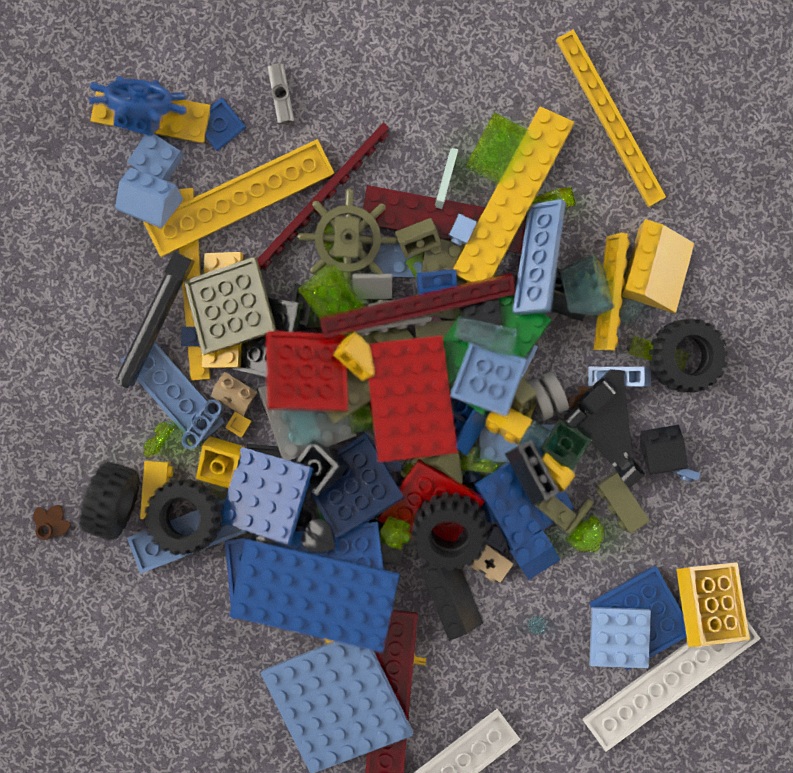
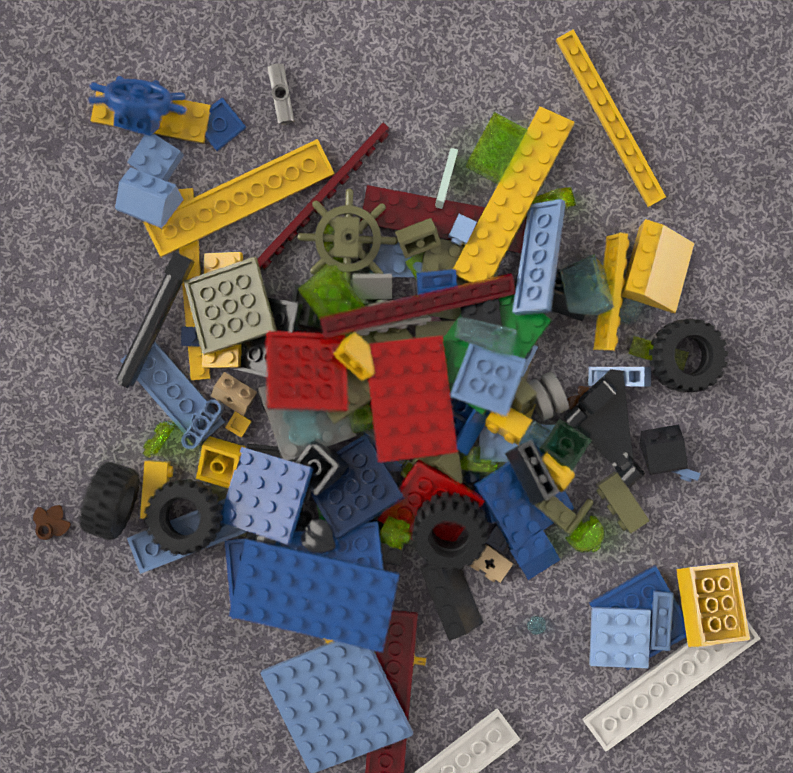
none -> medium blue tile [650,591,674,651]

